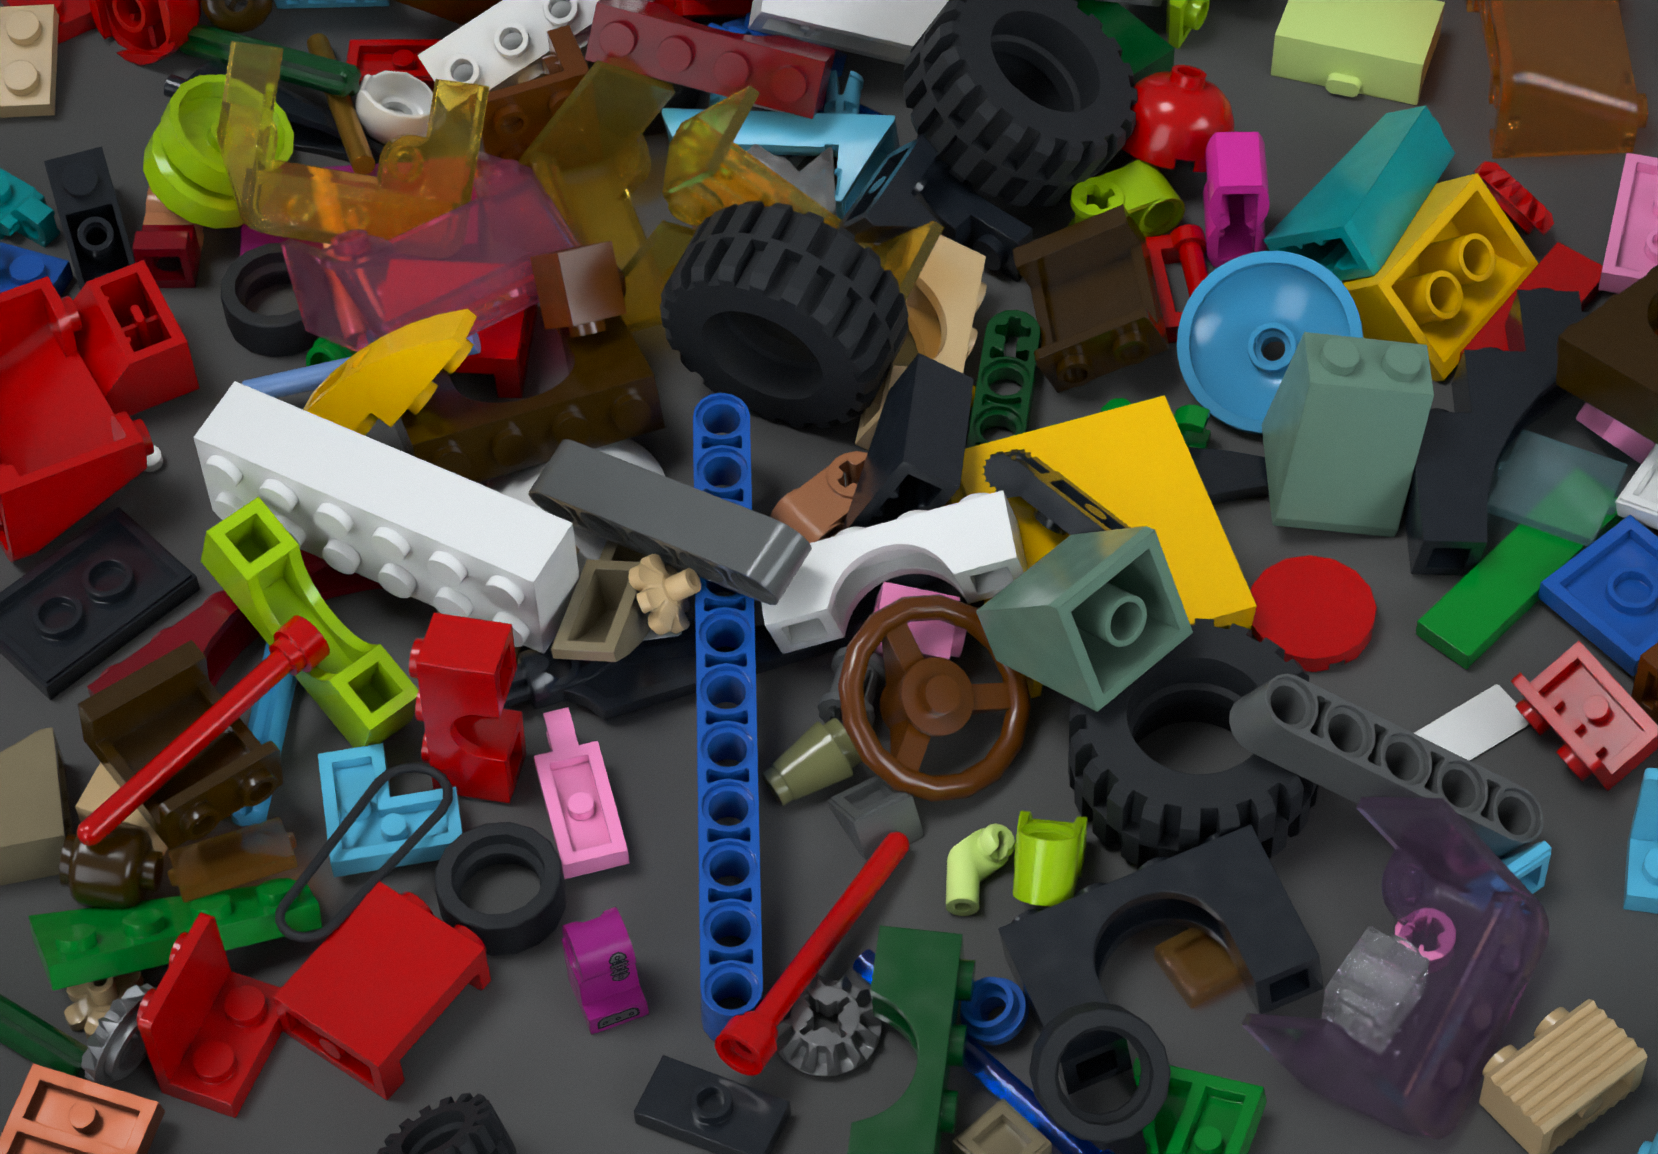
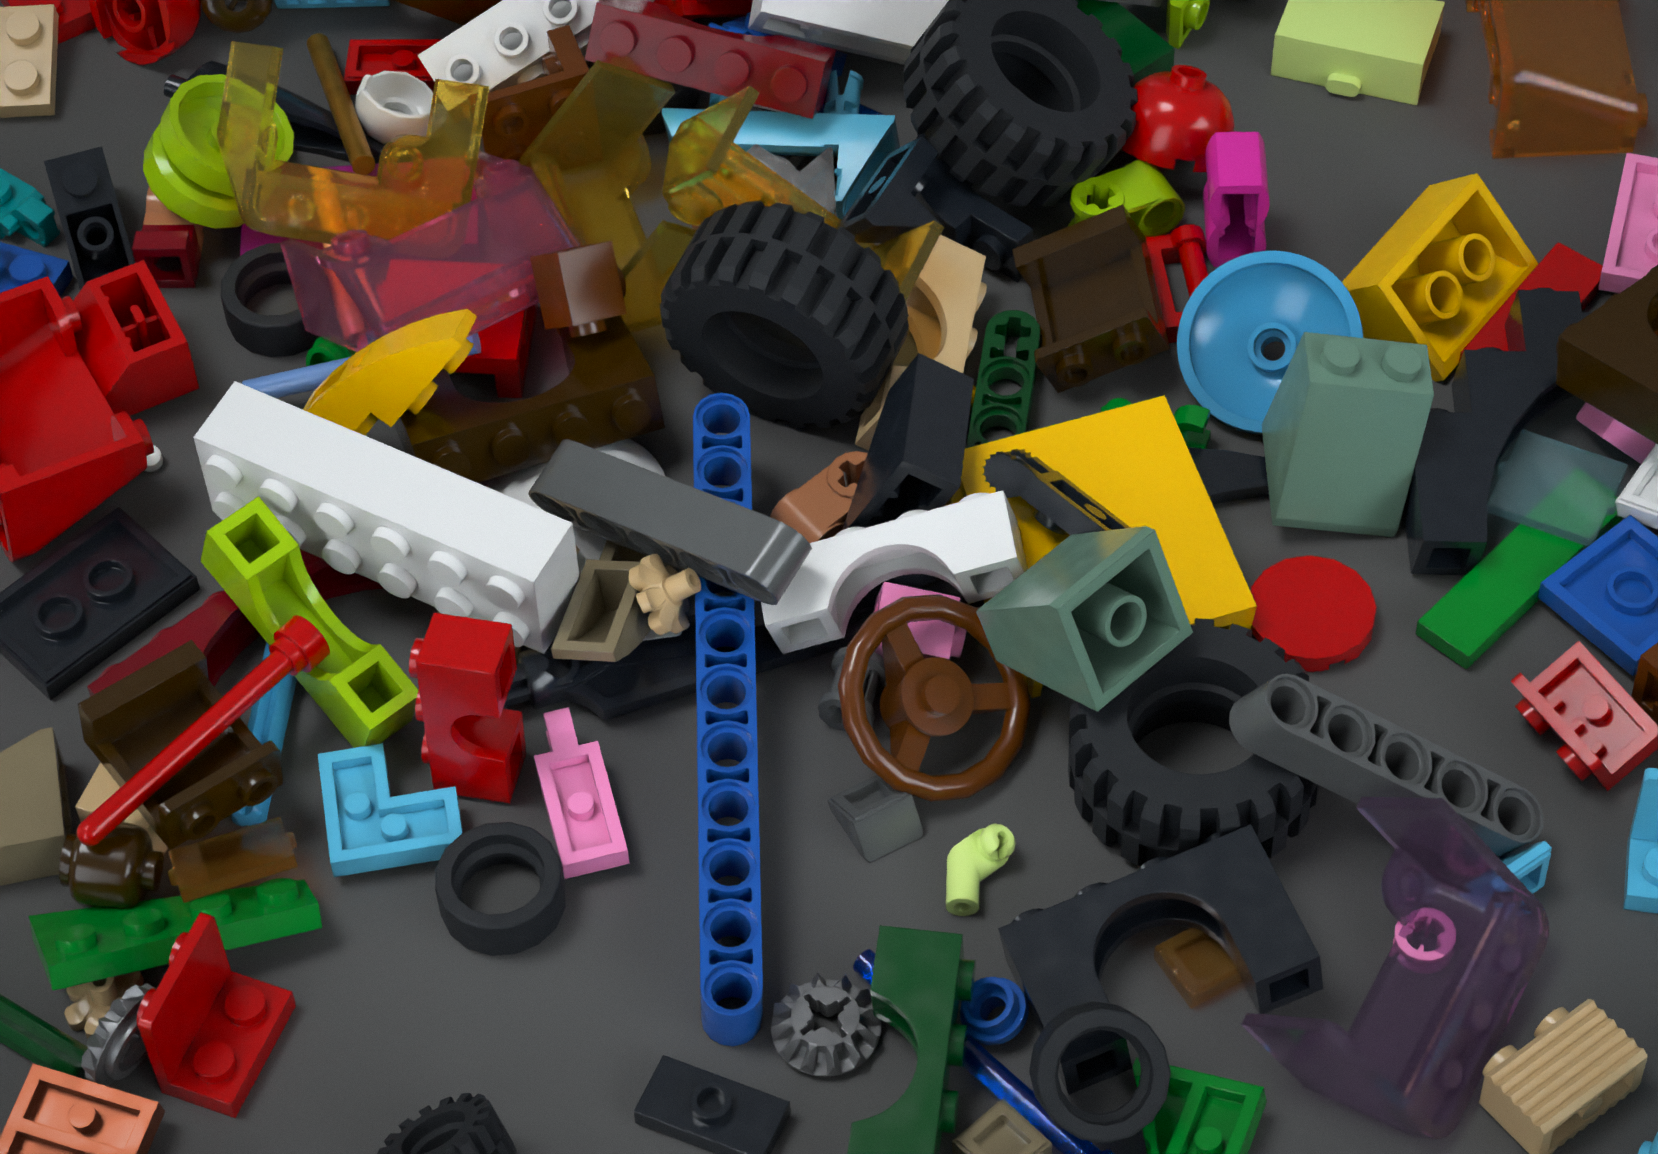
dark green axle [180,23,362,97] -> none
red panel [273,881,491,1101] -> none
black piece [275,763,453,943] -> none
magenta leg [561,907,649,1035] -> none
red piece [715,831,910,1076] -> none
olive cone [761,717,862,806] -> none
lime piece [1012,810,1088,906] -> none
teal slope [1263,105,1455,281] -> none
clear brick [1321,926,1430,1054] -> none
white sticker [1414,684,1530,761] -> none
red gear [1473,161,1554,236] -> none

